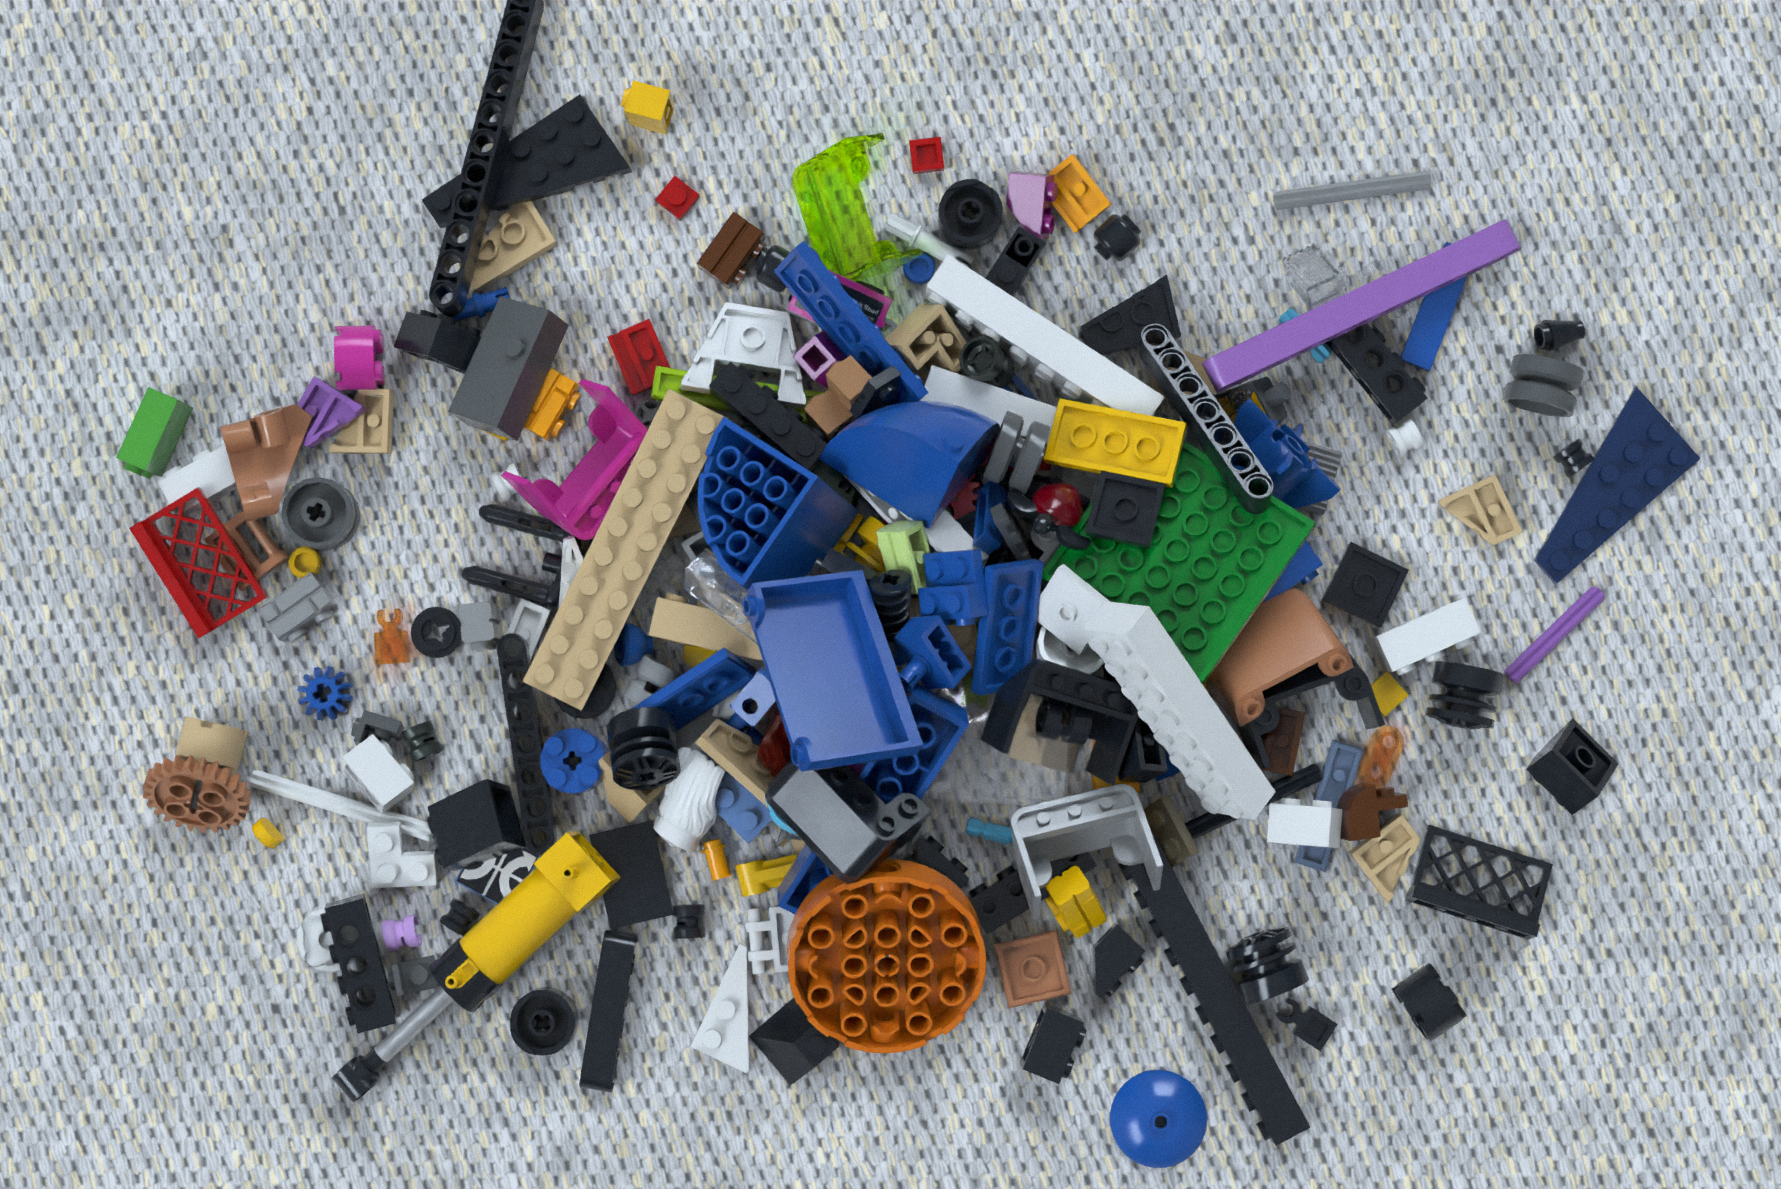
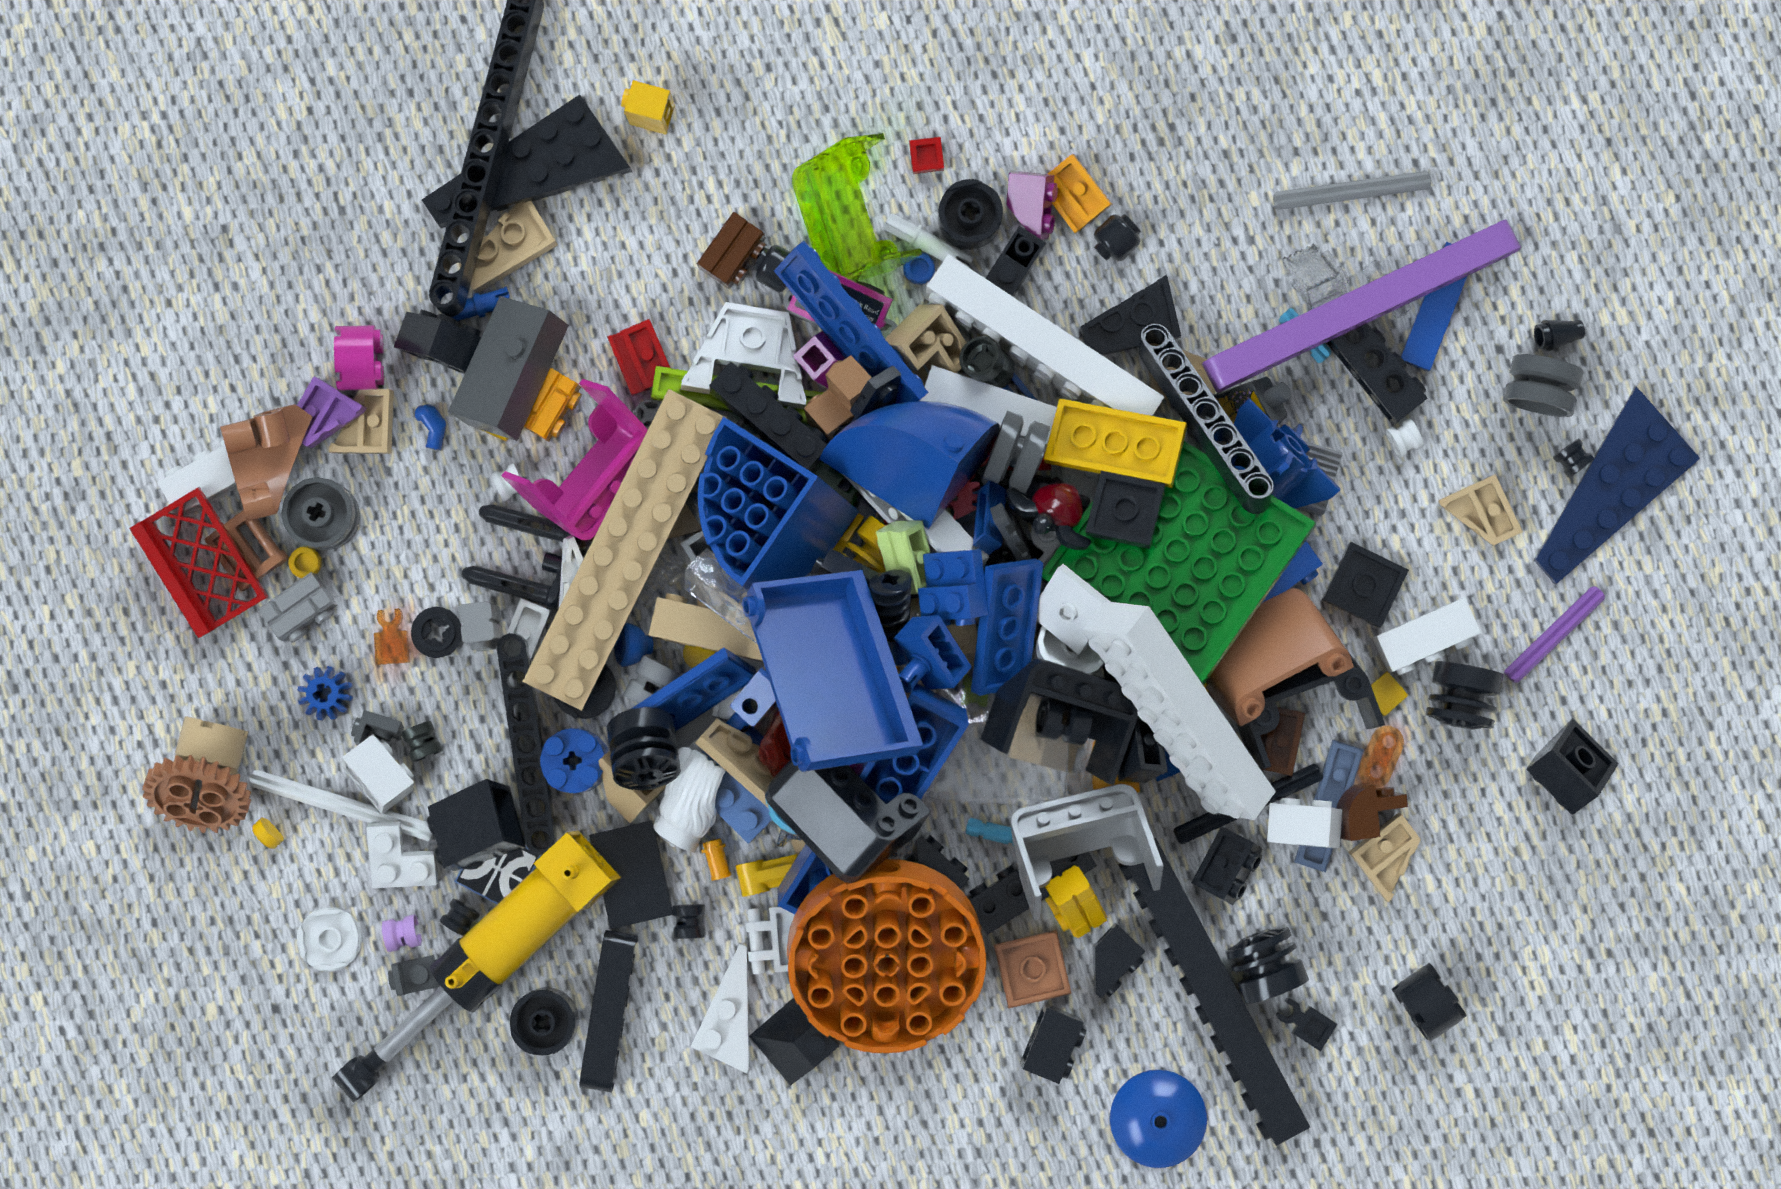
bright green brick [116,387,193,479] -> none
black brick [320,894,397,1034] -> none
red plate [655,175,700,221] -> none
dark tan plate [1143,795,1199,868] -> none
black fence [1405,825,1553,940] -> none
none -> blue arm [415,404,446,451]
none -> black bracket [1191,826,1263,905]

